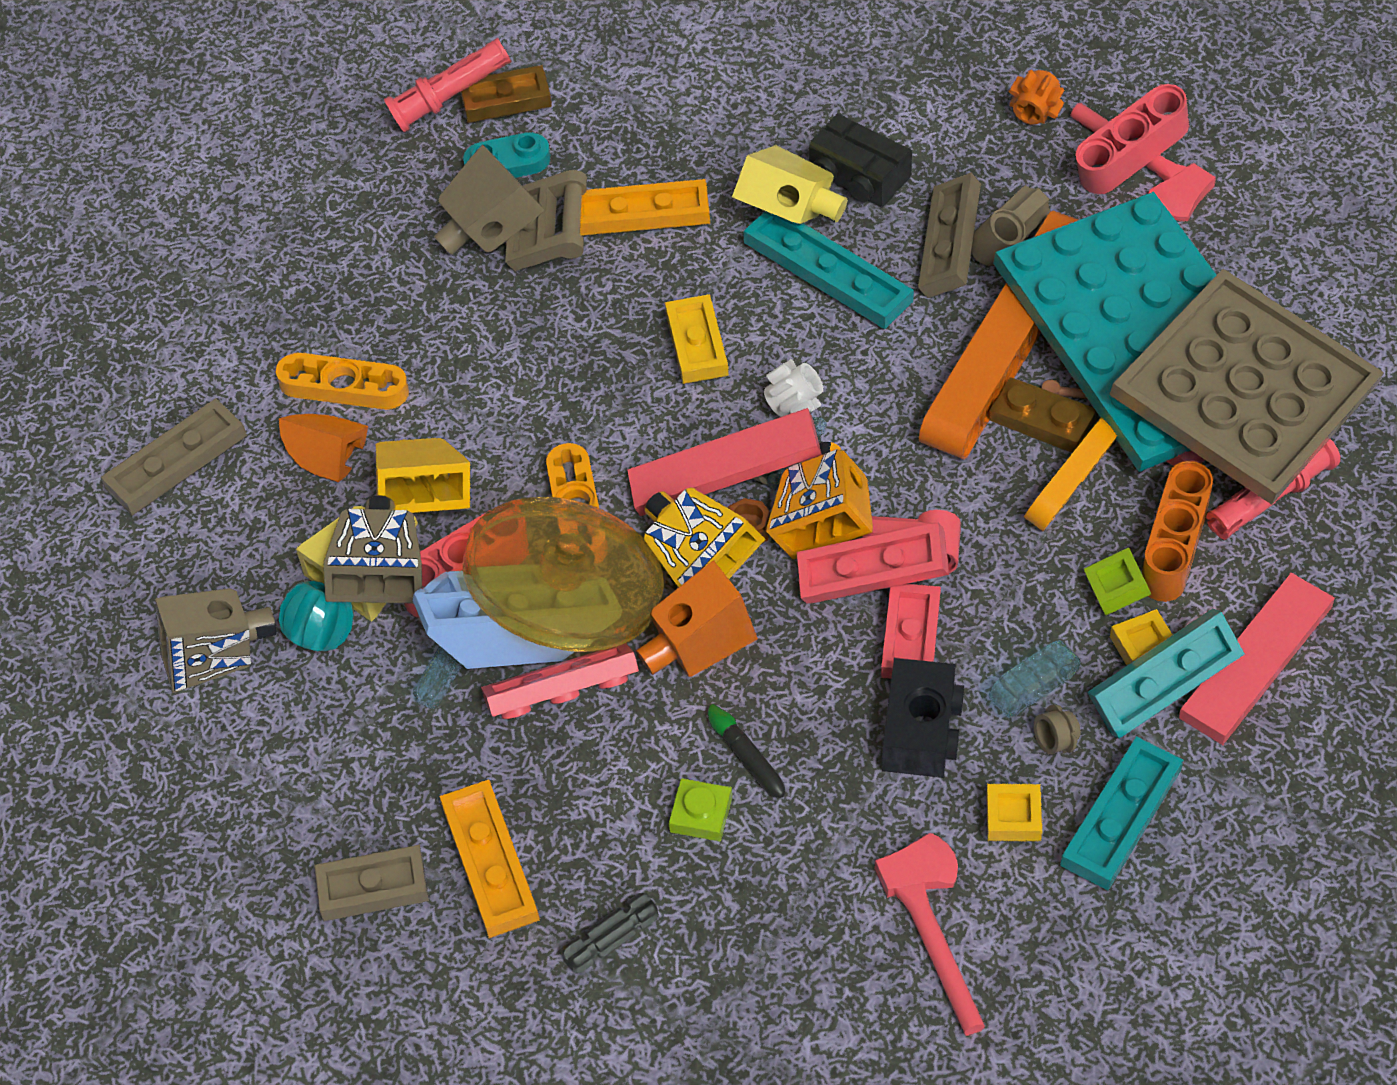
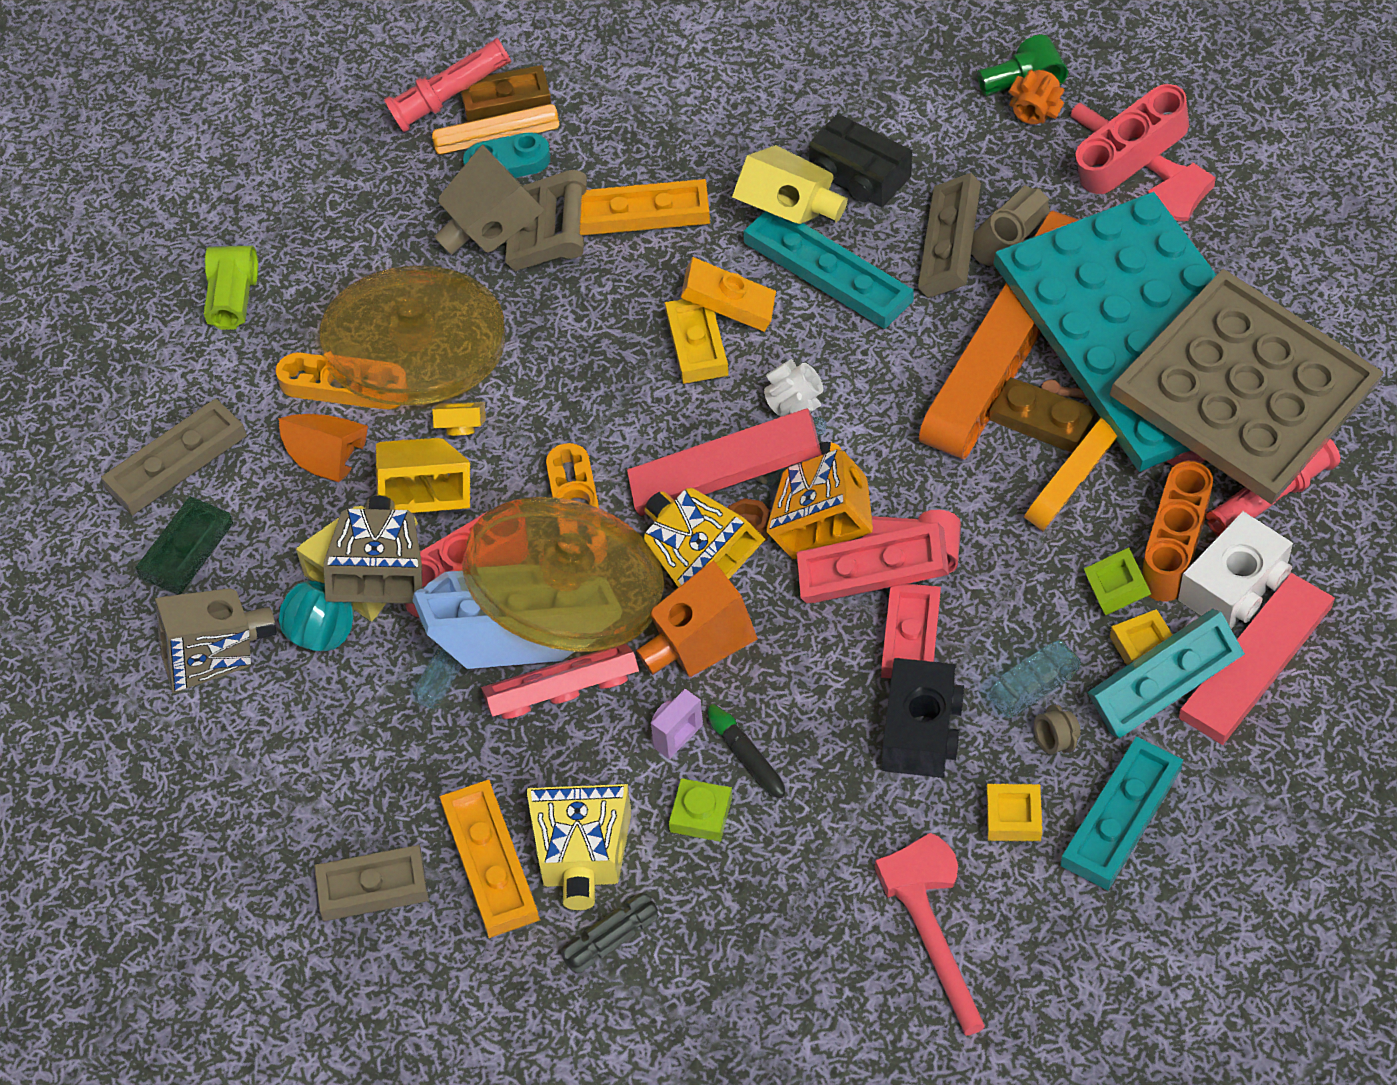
none -> clear green plate [135,496,233,595]
none -> lime piece [204,245,258,330]
none -> clear yellow dish [320,266,506,405]
none -> light orange axle [432,104,559,155]
none -> yellow plate [432,402,486,436]
none -> torso [527,784,631,910]
none -> lavender plate [651,689,703,759]
none -> light orange plate [681,257,776,332]
none -> green pin [977,34,1068,97]
none -> white brick [1178,511,1293,629]

